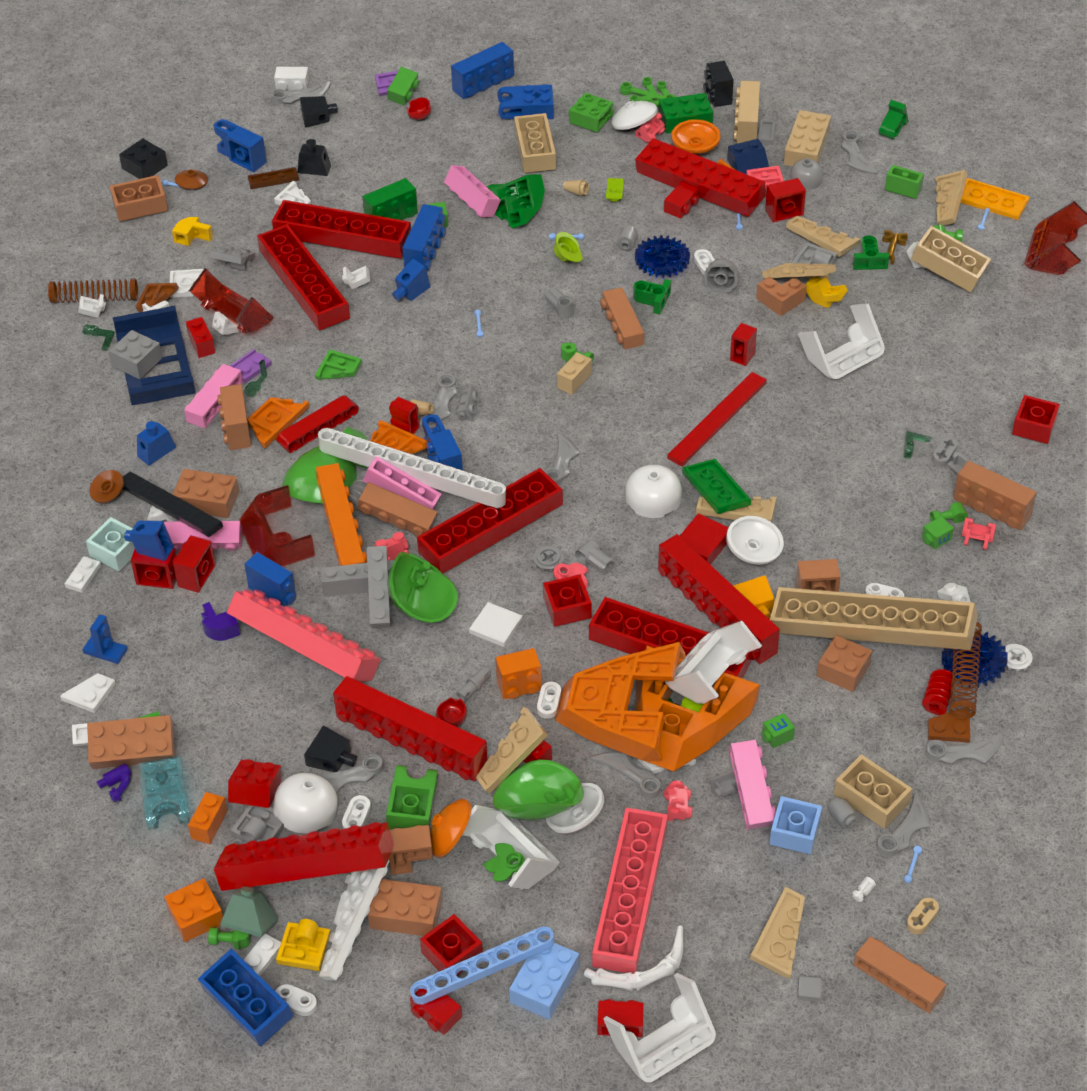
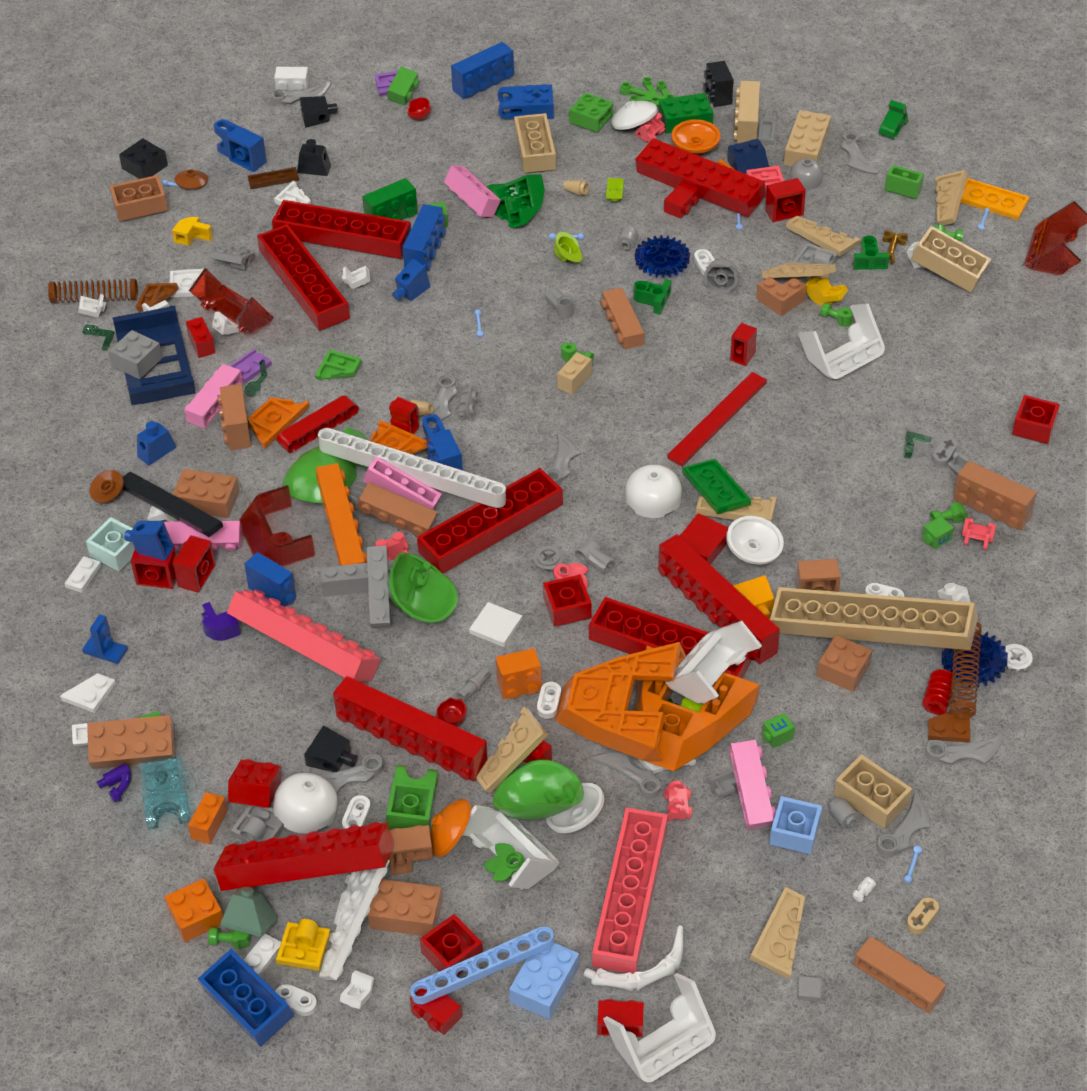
none -> white bracket [340,970,374,1009]
none -> bright green leg [820,302,853,327]

